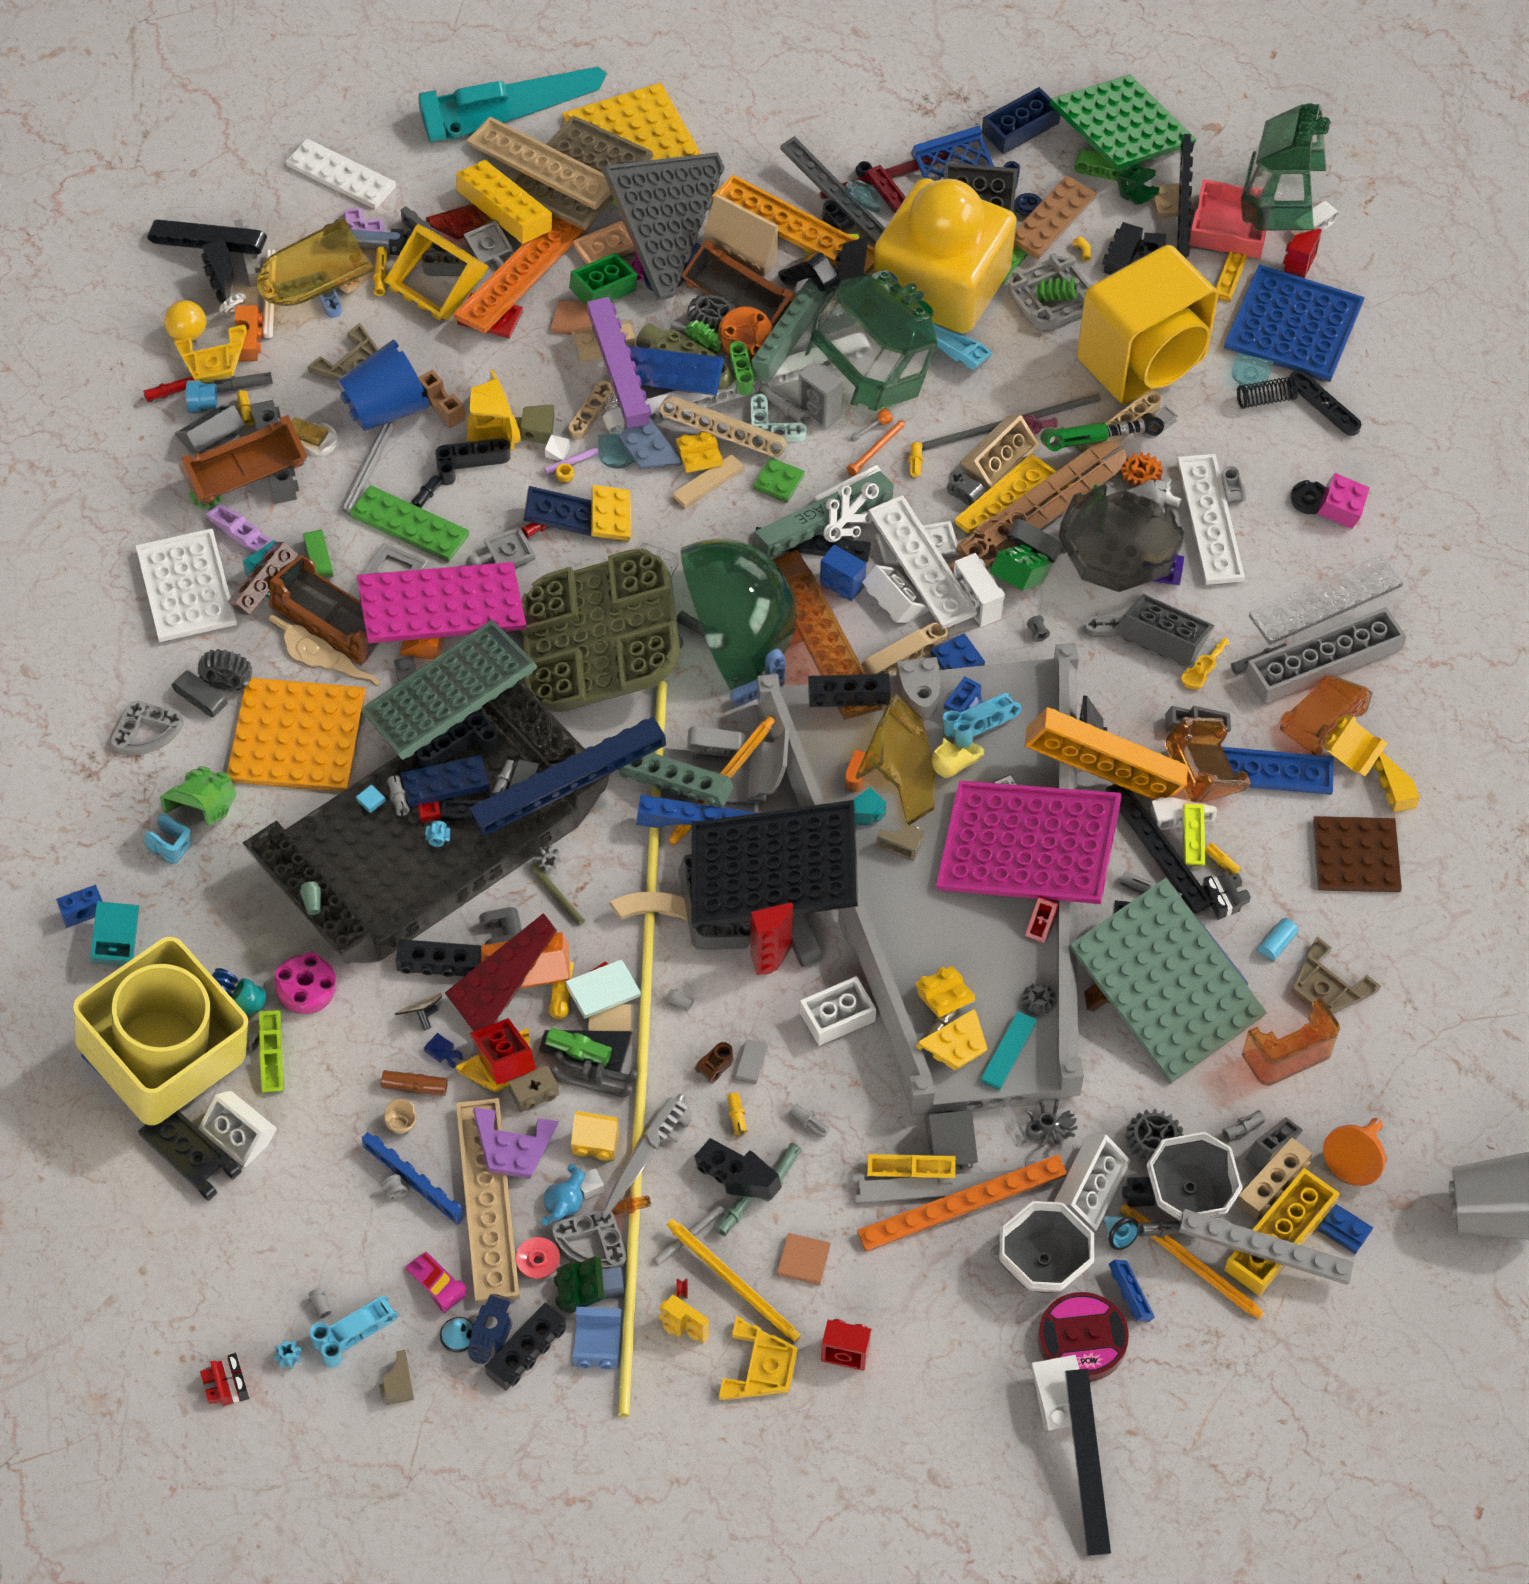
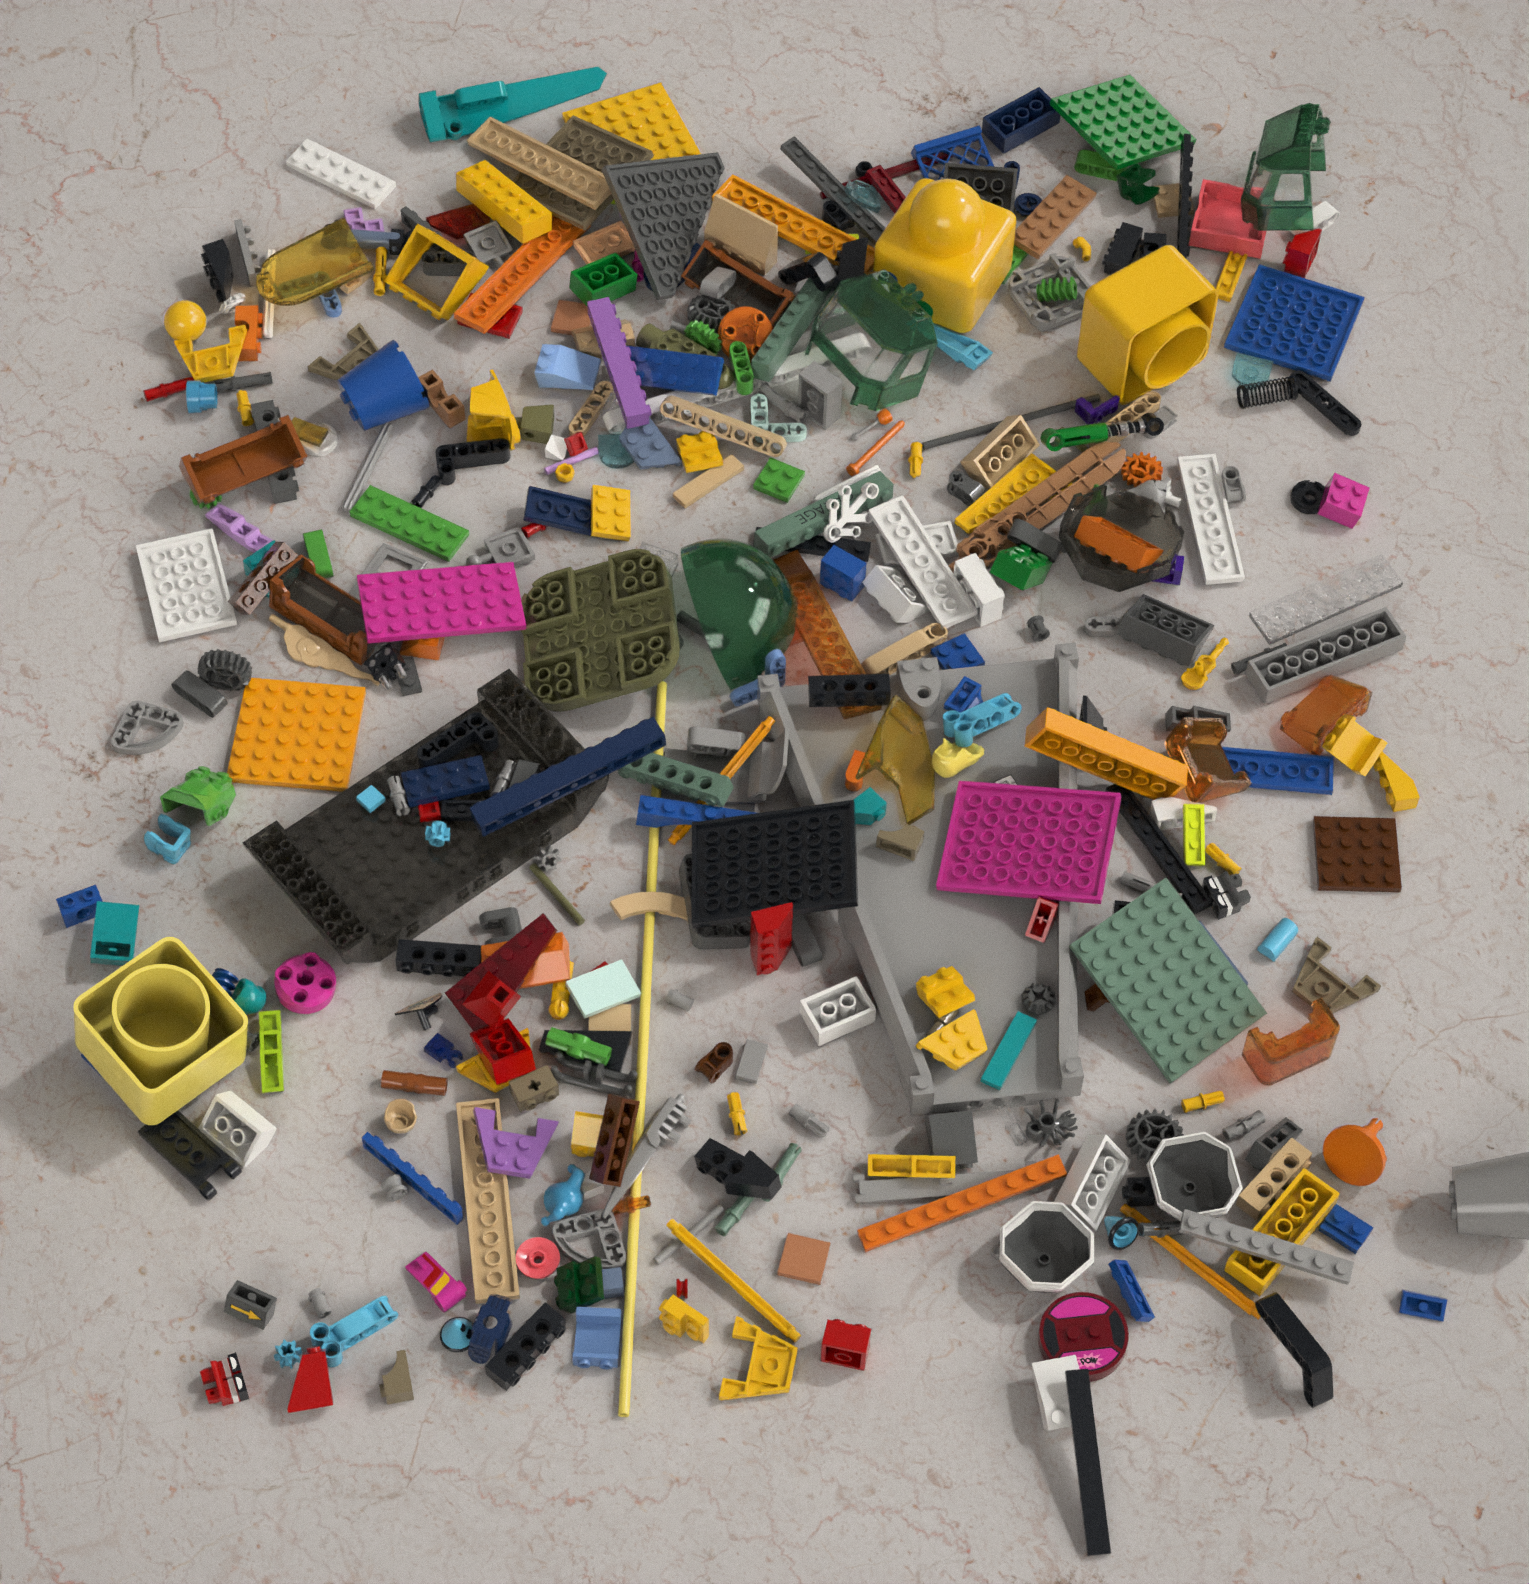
black beam [147,219,267,255] -> none
slope [175,405,245,454] -> none
sand green cone [300,882,321,915] -> none
sand green plate [361,620,538,760] -> none
clear pink bar [1023,414,1058,435] -> none
none -> dark grey brick [224,1280,277,1330]
none -> red slope [287,1346,334,1413]
none -> black piece [364,642,407,690]
none -> red slope [462,971,521,1030]
none -> light blue slope [534,344,601,390]
none -> red tile [564,431,588,457]
none -> reddish brown brick [589,1093,640,1187]
none -> light grey beam [700,267,736,299]
none -> orange slope [1074,516,1164,573]
none -> dark purple bracket [1075,395,1120,425]
none -> yellow axle [1181,1091,1225,1113]
none -> black beam [1255,1292,1334,1408]
none -> blue slope [1399,1289,1447,1322]

